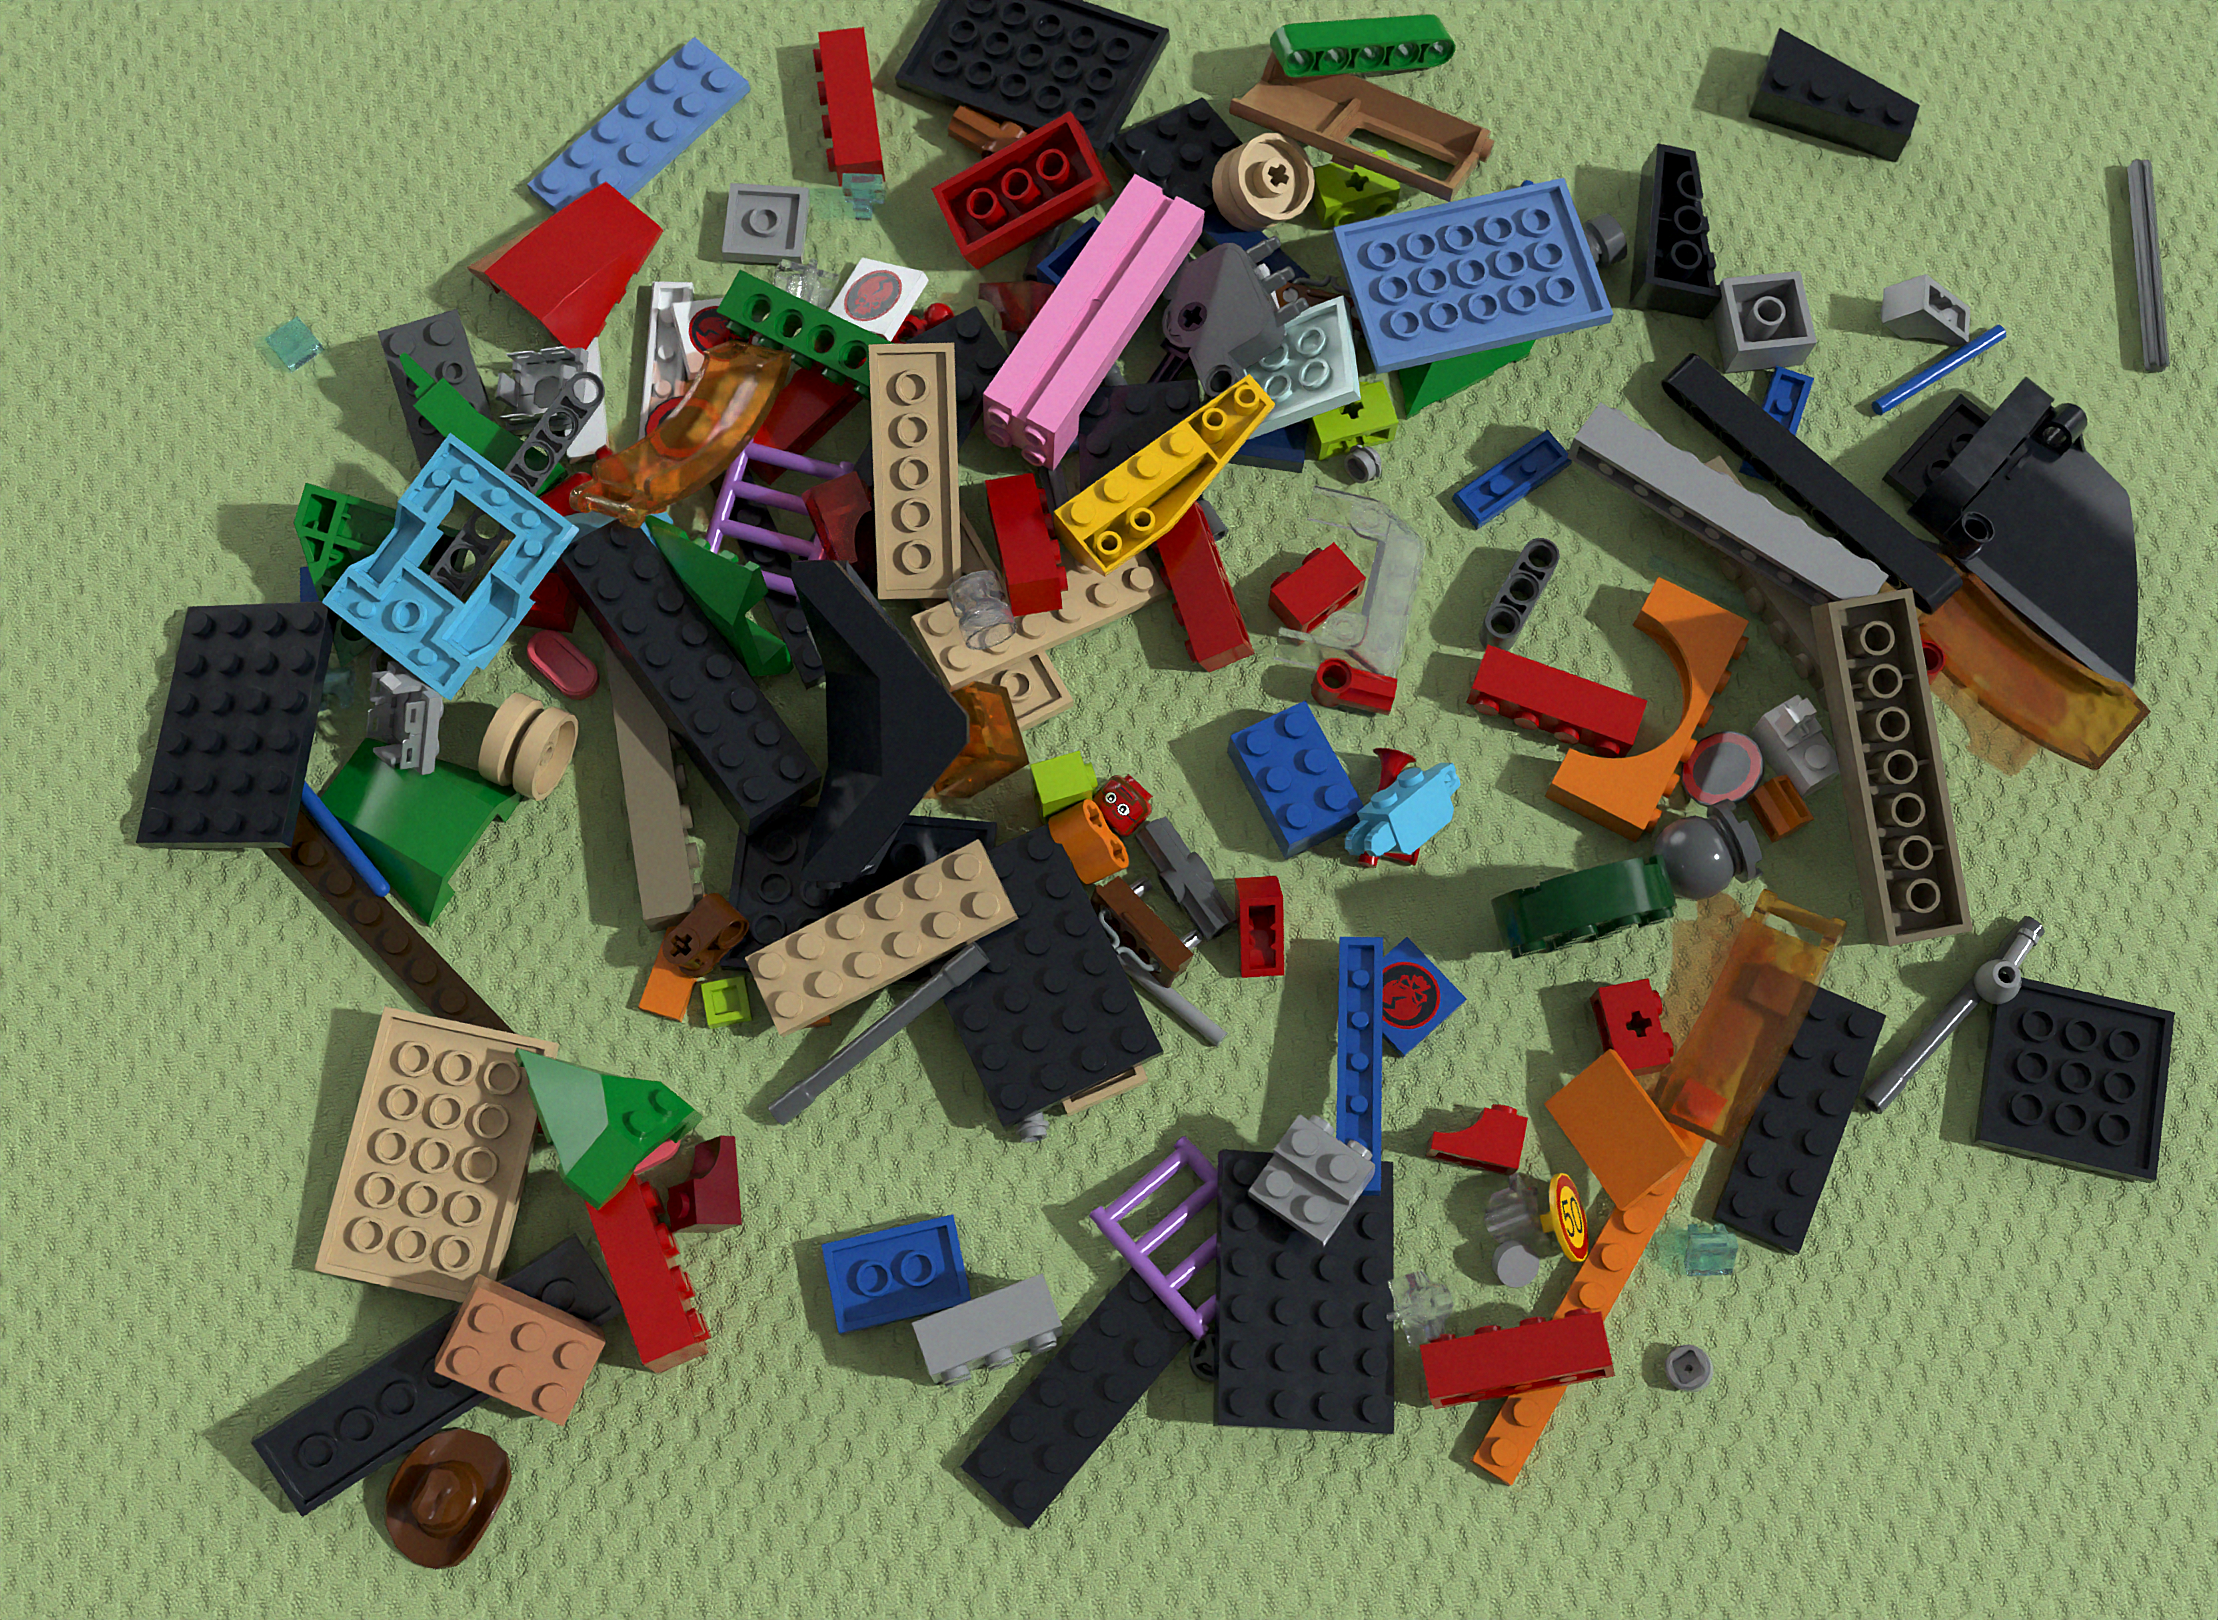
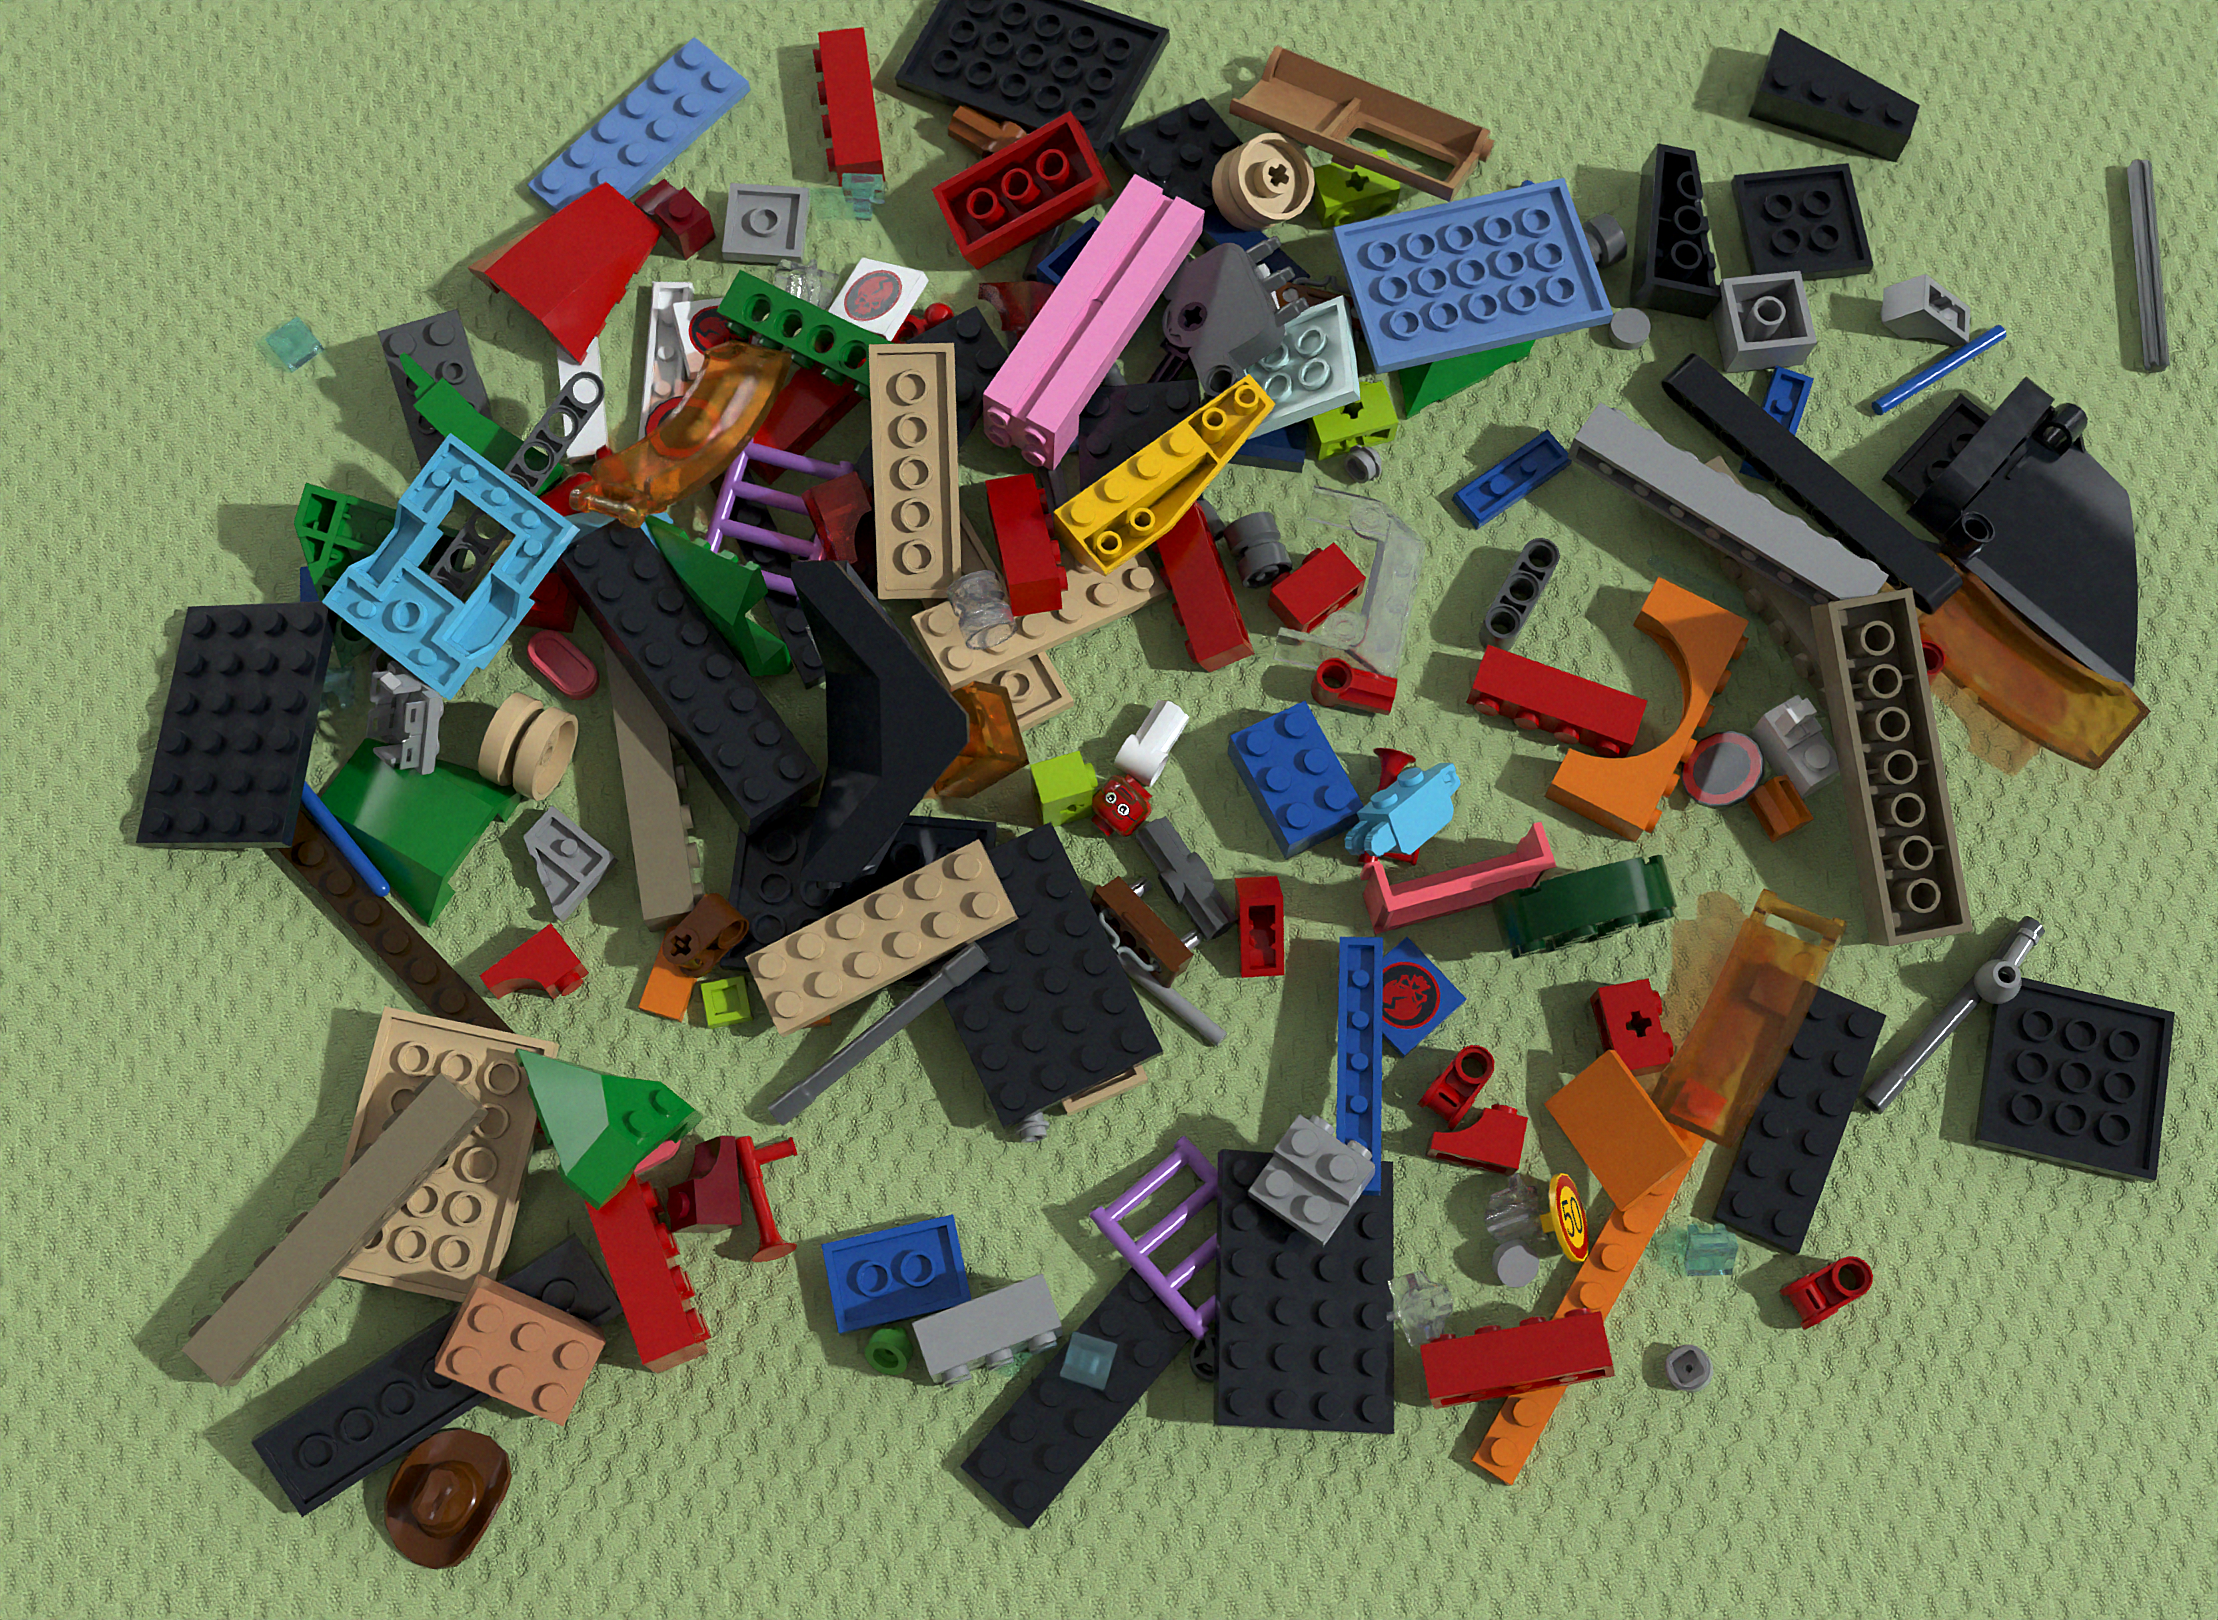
piece [496,346,589,436] -> none
orange axle [1048,799,1129,885] -> none
green beam [1270,14,1456,77] -> none
dark grey tile [1651,798,1763,901] -> none
none -> dark tan brick [181,1073,490,1387]
none -> red arch [479,923,589,999]
none -> light grey wing [523,806,618,923]
none -> dark red arch [634,178,716,260]
none -> red piece [735,1136,798,1263]
none -> bright green tile [865,1326,914,1375]
none -> clear light blue tile [1060,1331,1118,1391]
none -> white piece [1113,699,1189,787]
none -> dark grey wheel [1223,512,1293,588]
none -> coral piece [1360,822,1557,935]
none -> red piece [1417,1045,1495,1131]
none -> light grey tile [1608,308,1651,350]
none -> black plate [1731,163,1874,281]
none -> red piece [1779,1256,1873,1330]

